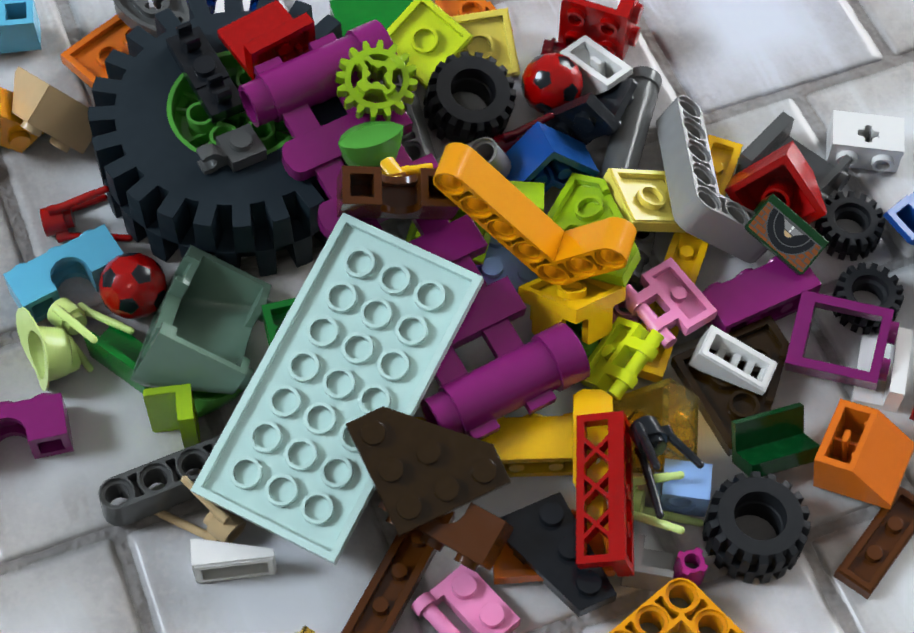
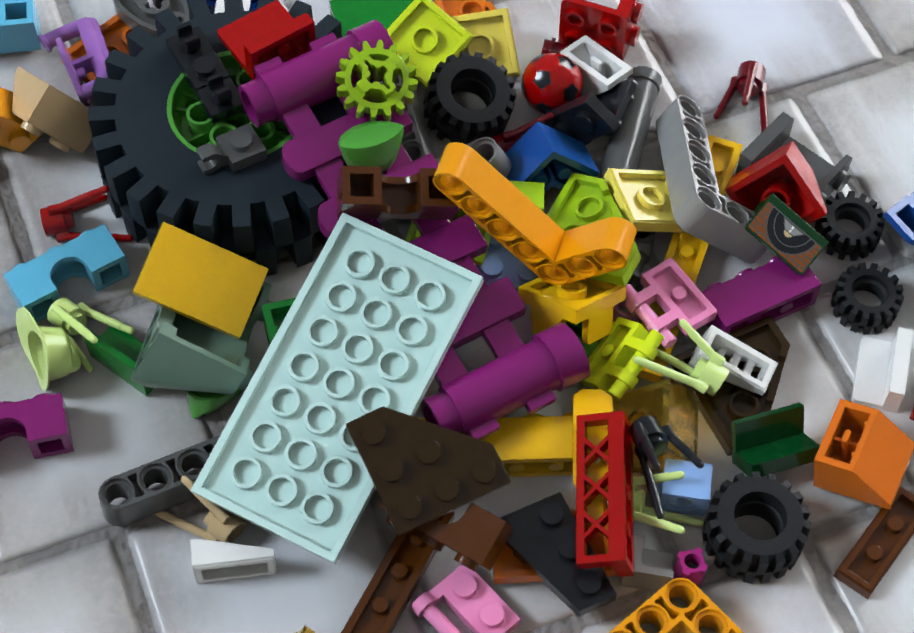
red piece [98,253,167,319] -> none
lime panel [143,383,201,449] -> none
yellow hand [380,157,433,177] -> none
magenta window [785,290,899,391] -> none
white brick [826,110,904,173] -> none
none -> medium lavender piece [38,17,109,107]
none -> yellow tile [132,222,269,339]
none -> yellowish green plant [633,319,730,397]
none -> dark red plant [714,60,768,133]

